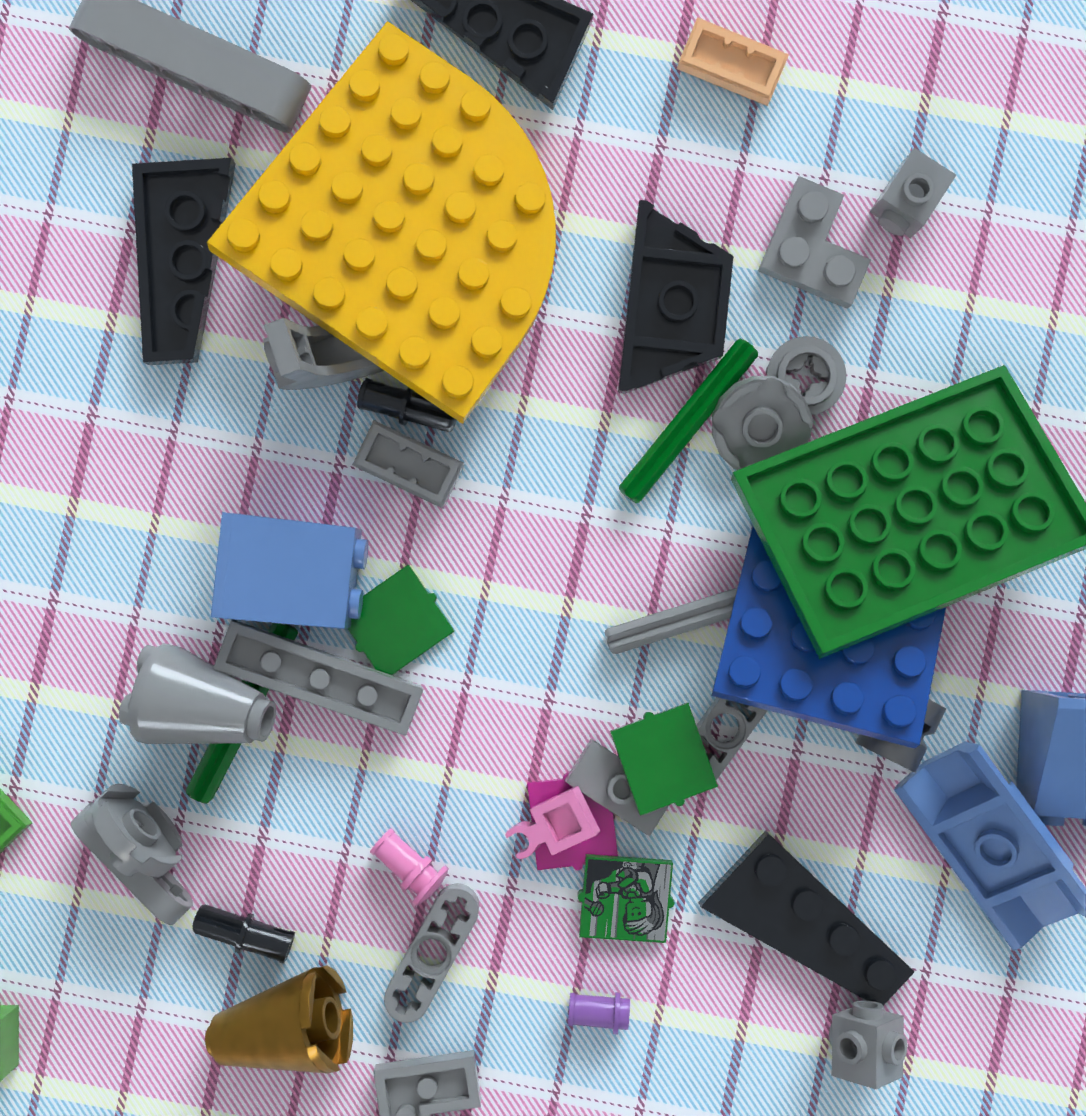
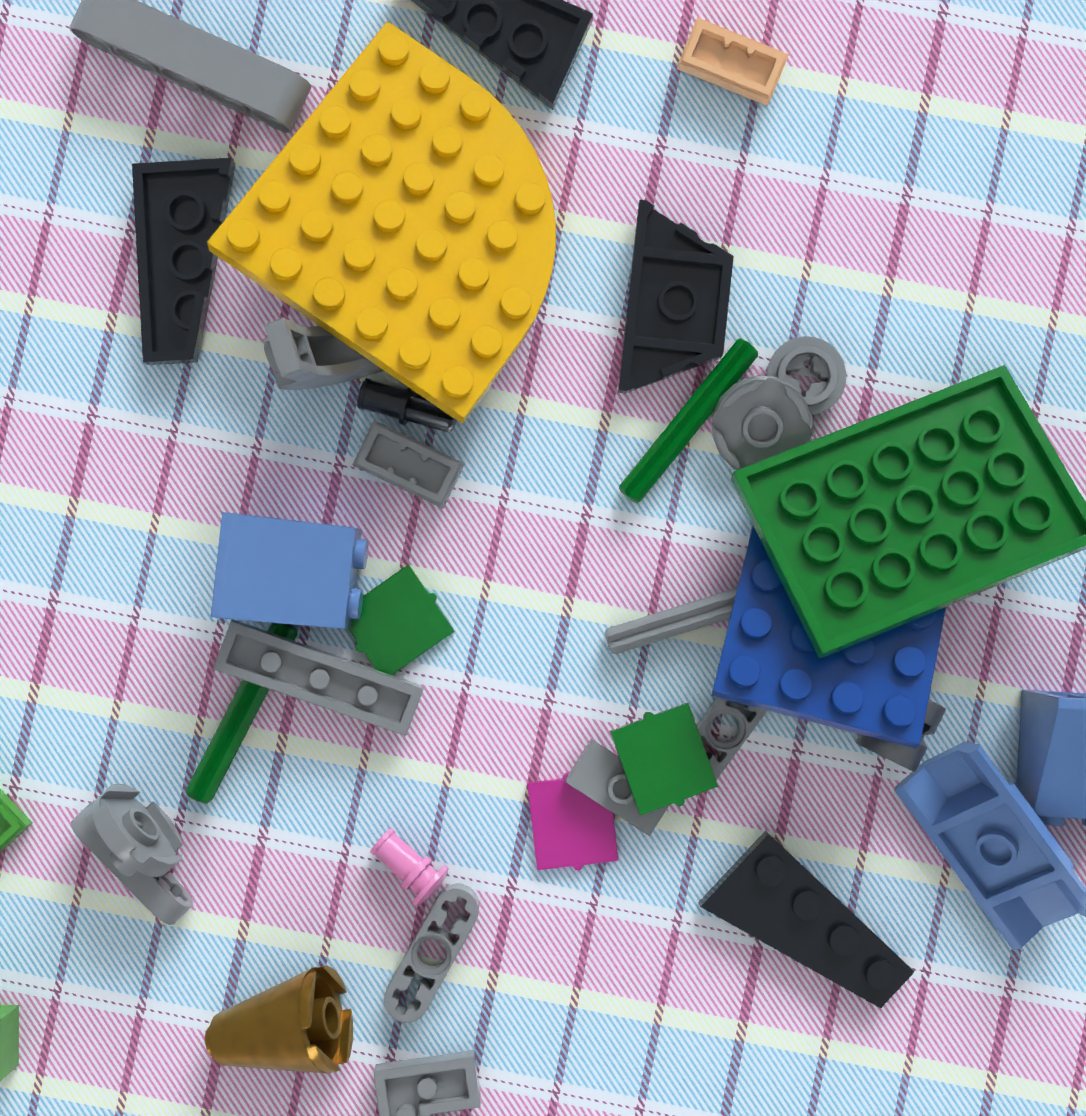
light grey cone [119,643,276,744] -> none
black axle [192,904,295,964] -> none
bright pink plate [505,786,600,859] -> none
medium lavender pin [568,992,630,1035] -> none
piece [577,854,675,943] -> none
light grey plate [758,176,871,309] -> none
light grey brick [829,1000,907,1089] -> none
light grey brick [870,148,956,238] -> none

